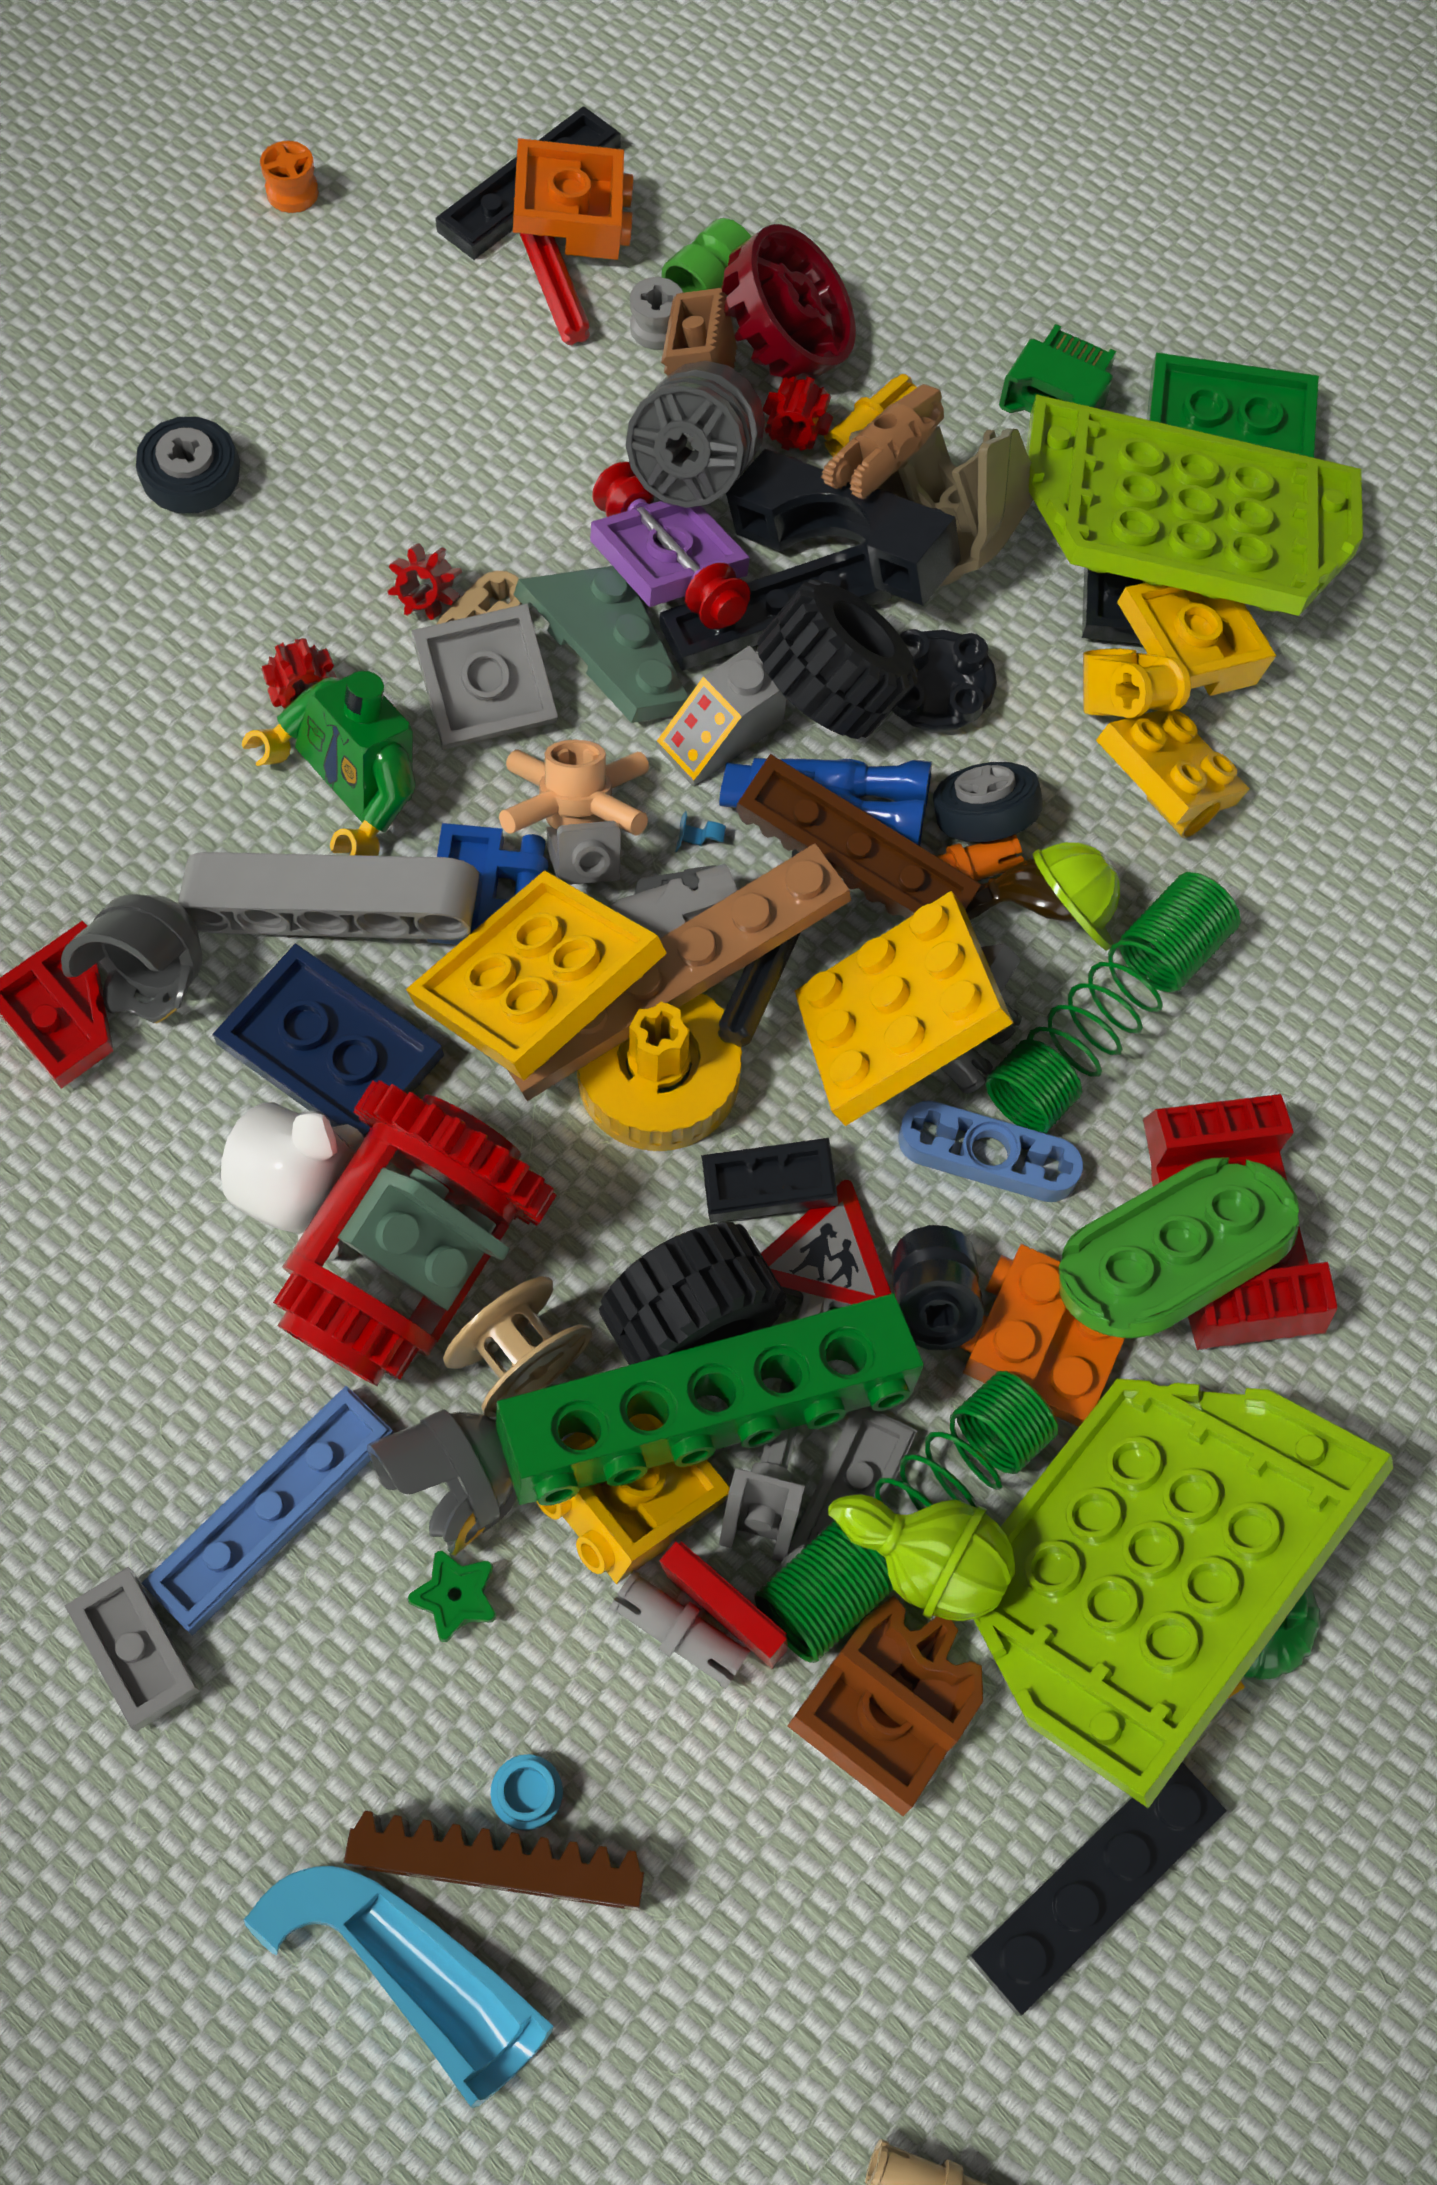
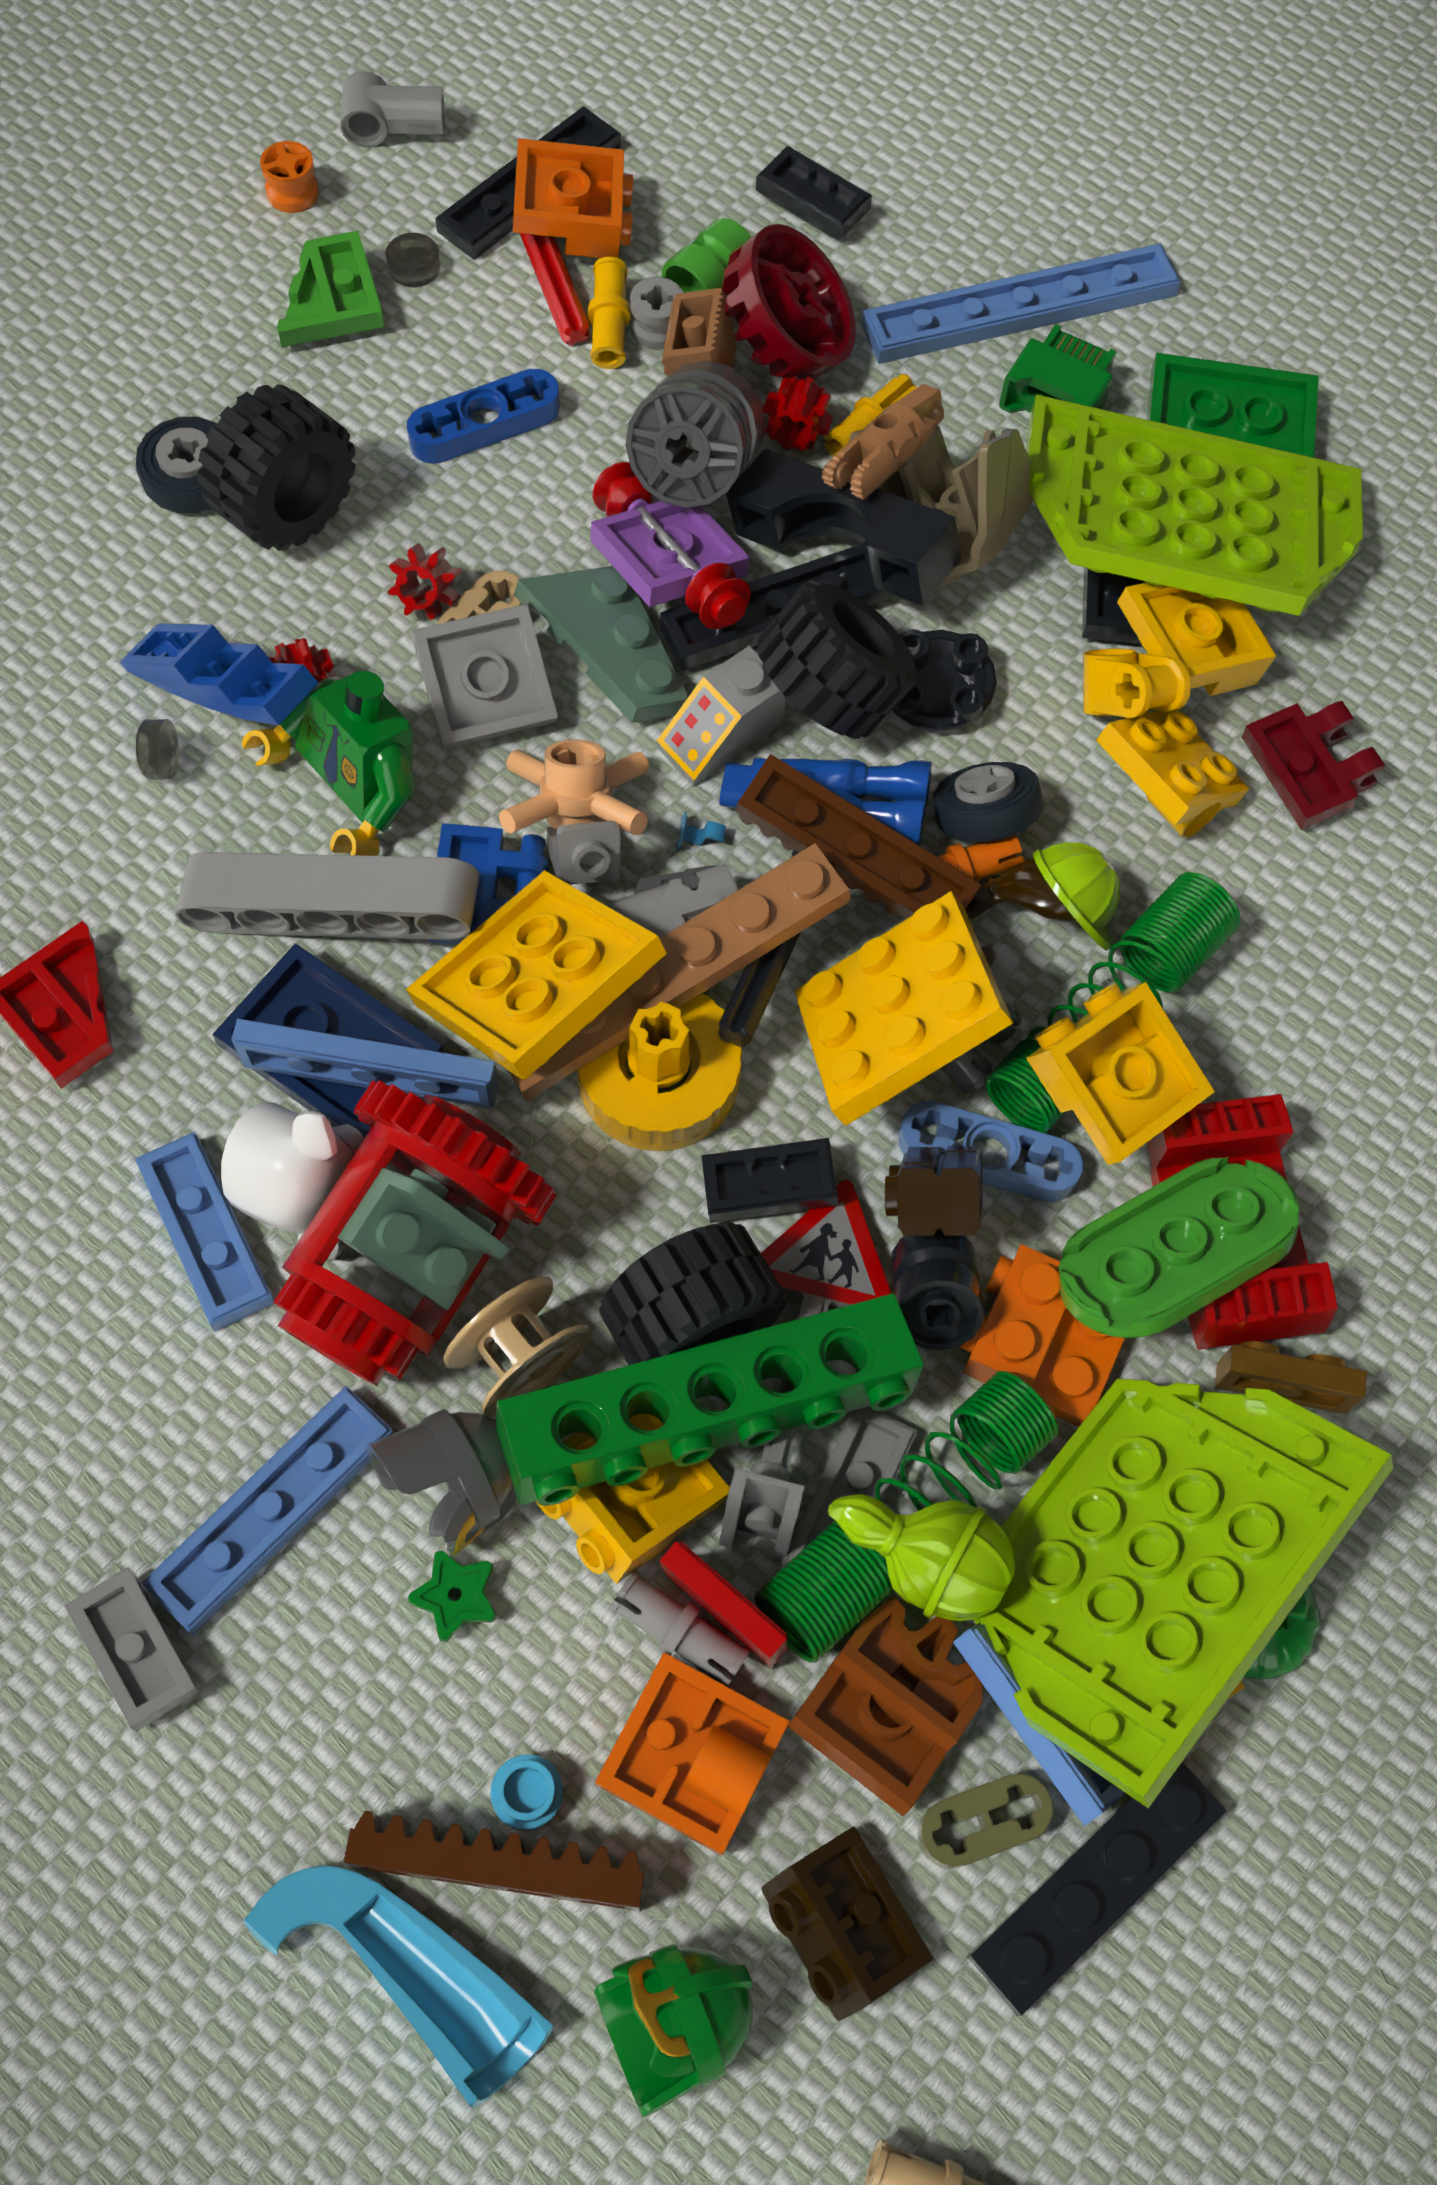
dark grey helmet [61,894,202,1024] -> none
none -> blue slope [119,623,318,725]
none -> medium blue tile [135,1132,274,1332]
none -> clear smoke tile [136,719,179,780]
none -> black tyre [197,384,356,551]
none -> medium blue tile [231,1019,499,1108]
none -> bright green wing [277,231,385,348]
none -> light grey piece [340,71,445,147]
none -> clear smoke tile [385,233,441,287]
none -> blue beam [407,369,560,464]
none -> yellow pin [588,257,631,369]
none -> green helmet [594,1944,753,2118]
none -> orange plate [595,1652,790,1856]
none -> black plate [756,146,872,240]
none -> dark brown bracket [761,1826,934,2021]
none -> medium blue tile [861,243,1181,364]
none -> dark brown brick [885,1146,983,1236]
none -> olive beam [917,1774,1053,1869]
none -> medium blue tile [953,1622,1125,1826]
none -> yellow plate [1026,982,1215,1165]
none -> pearl gold plate [1214,1341,1367,1414]
none -> dark red plate [1242,701,1386,830]

